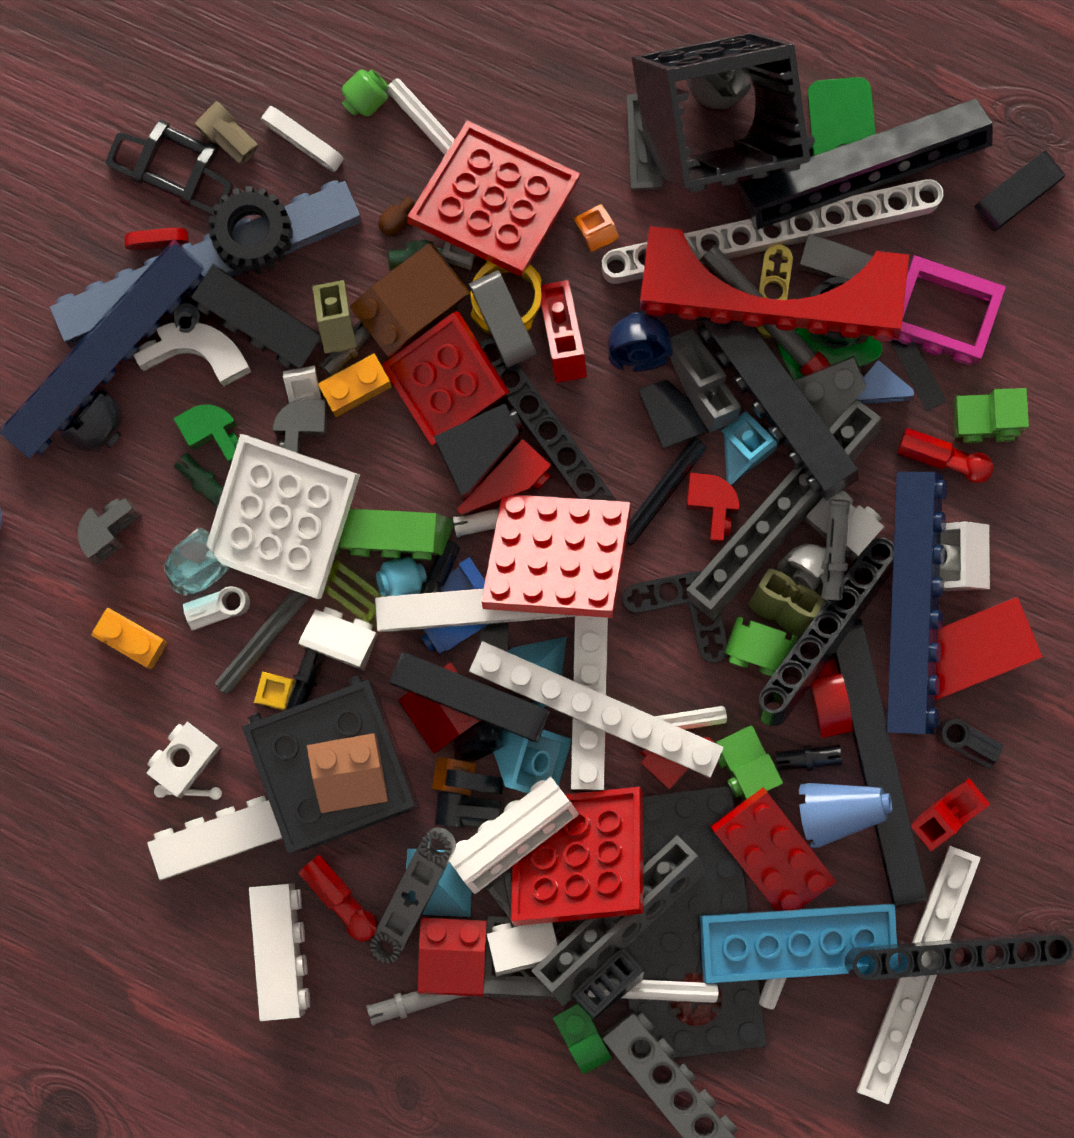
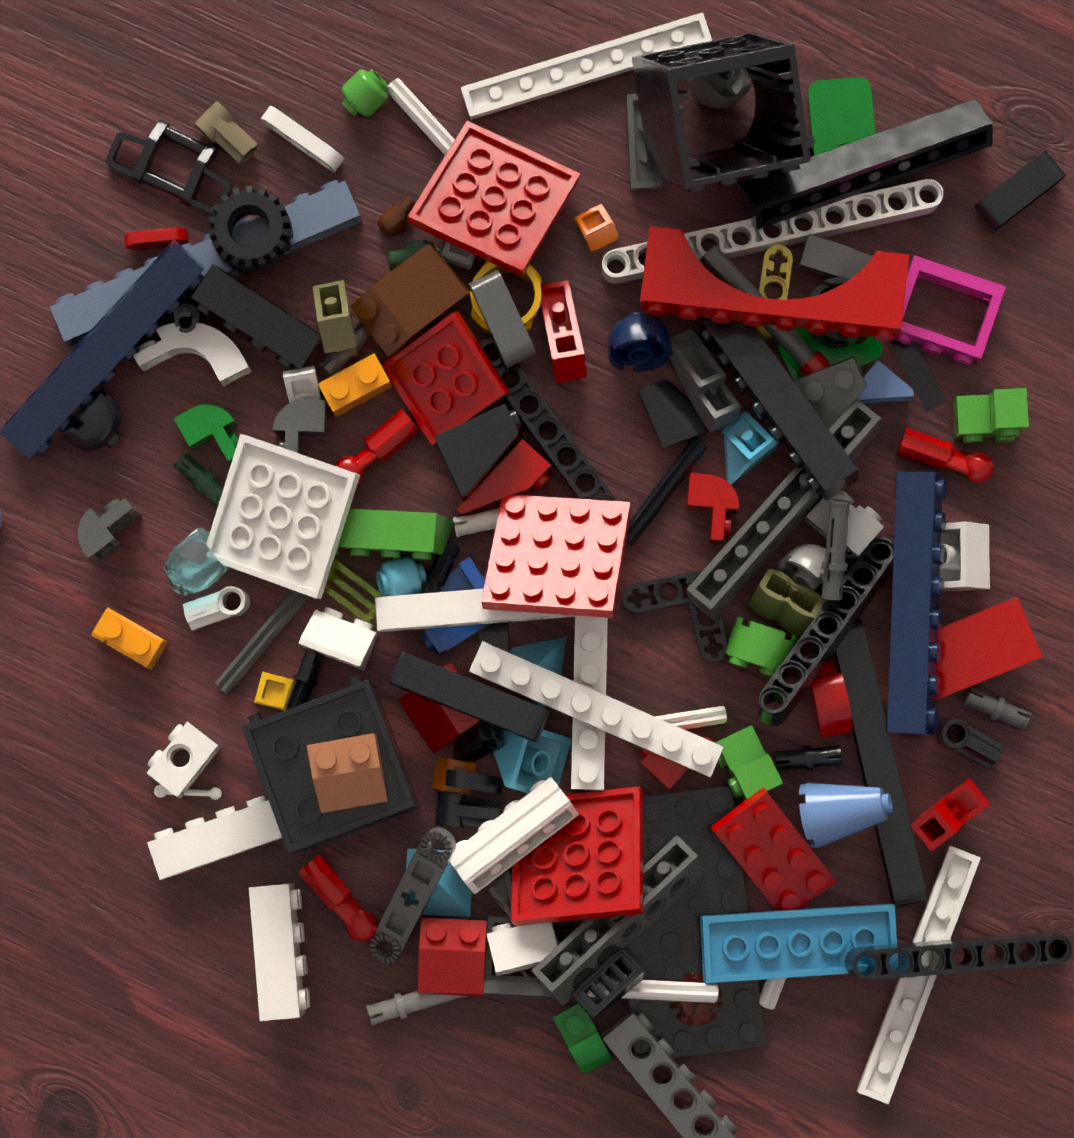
none -> red piece [334,409,420,485]
none -> white plate [461,12,712,120]
none -> dark grey pin [963,686,1031,731]

